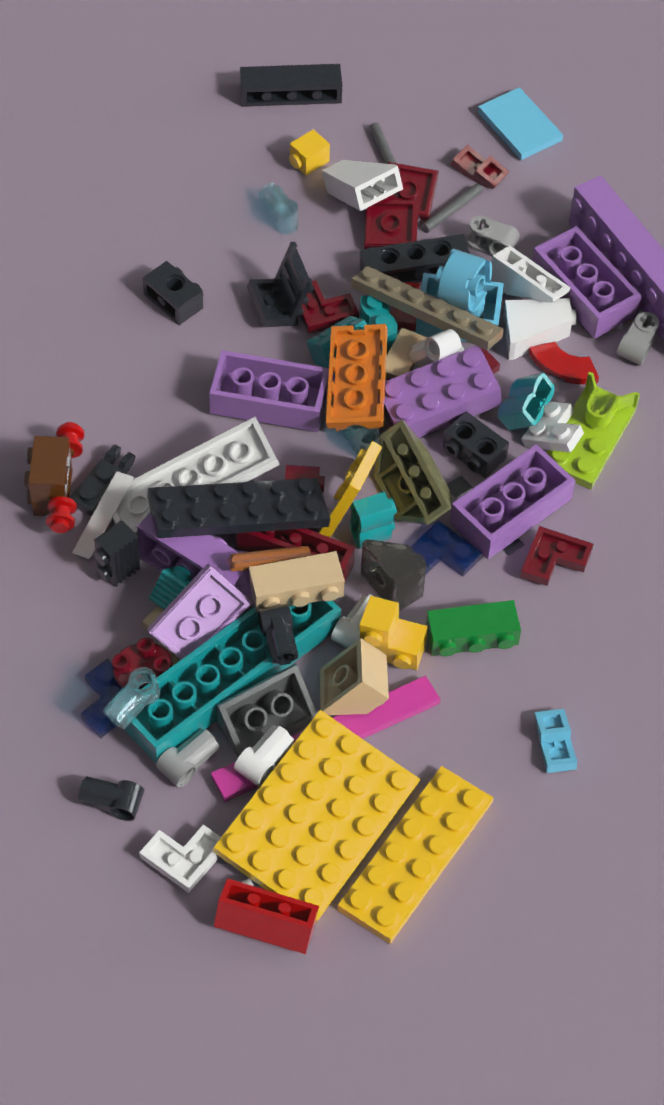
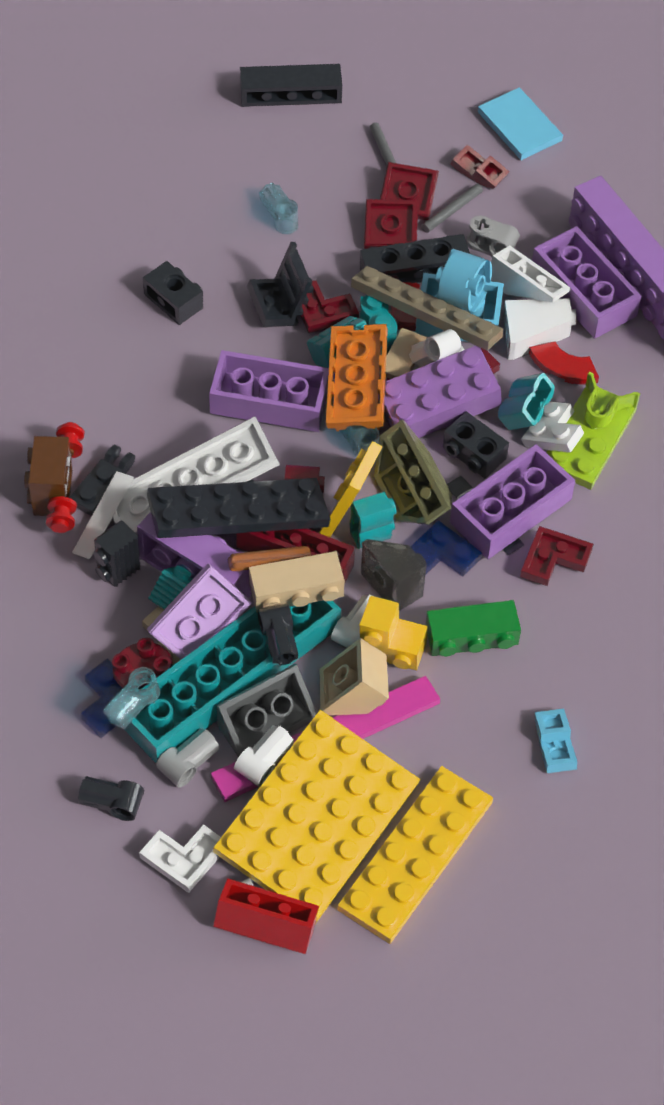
yellow brick [289,129,330,176] -> none
white slope [322,160,403,211] -> none
light grey piece [616,312,659,365] -> none

